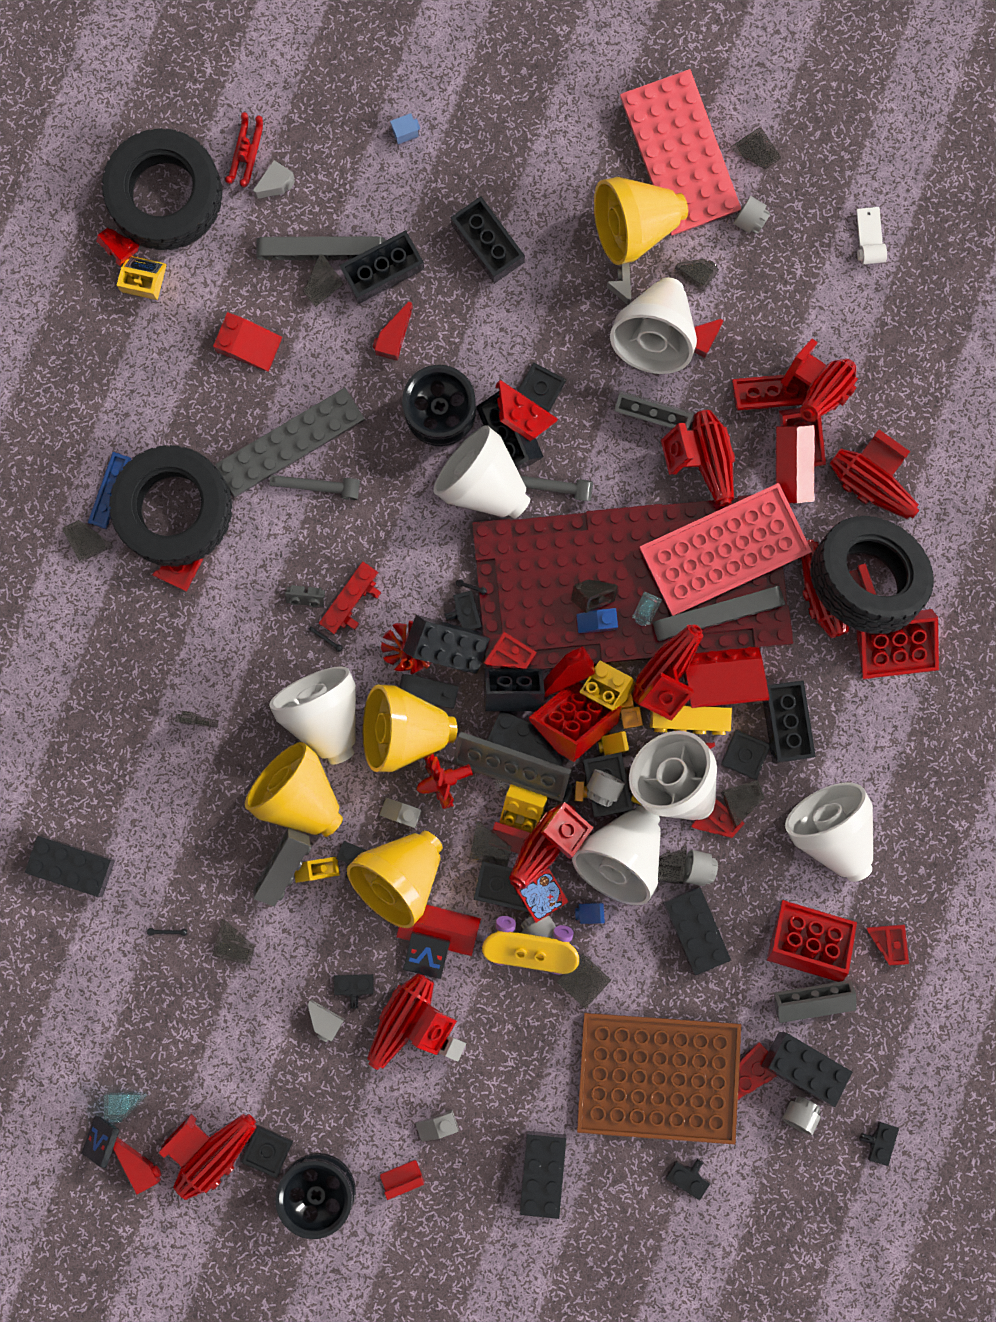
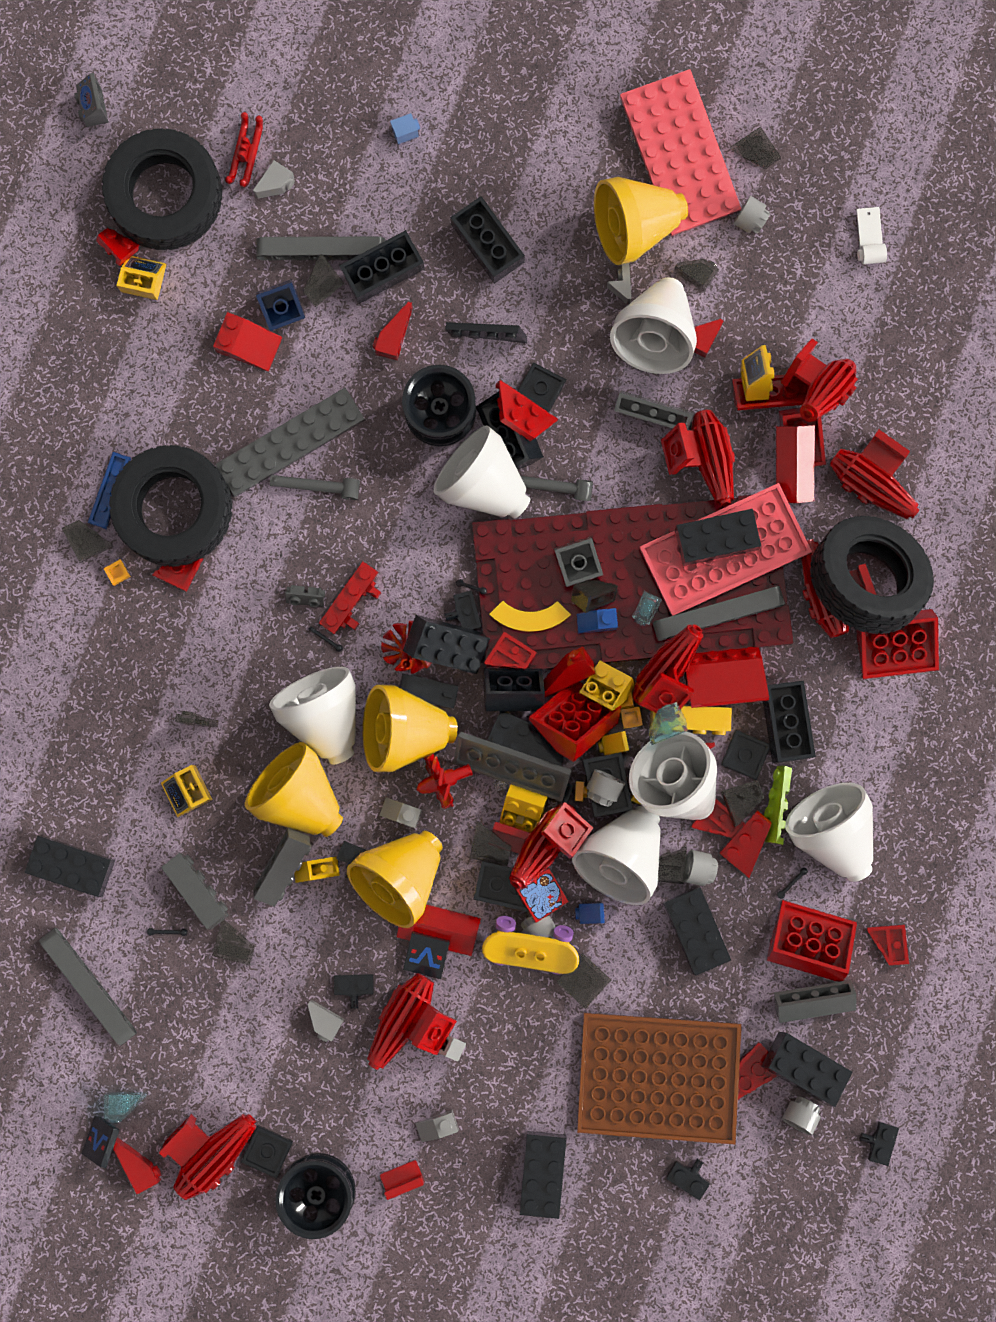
none -> dark grey beam [39,927,137,1046]
none -> dark grey slope [74,73,109,127]
none -> light orange plate [103,559,131,586]
none -> yellow slope [161,765,212,817]
none -> dark grey brick [161,853,229,930]
none -> dark blue slope [256,279,305,331]
none -> black wing [445,322,527,344]
none -> yellow tile [489,601,571,632]
none -> dark grey slope [554,537,603,587]
none -> clear light blue slope [649,702,688,745]
none -> black brick [675,509,761,566]
none -> red wing [720,810,772,878]
none -> yellow slope [740,345,774,401]
none -> lime wing [764,766,792,845]
none -> black hinge [777,867,808,899]

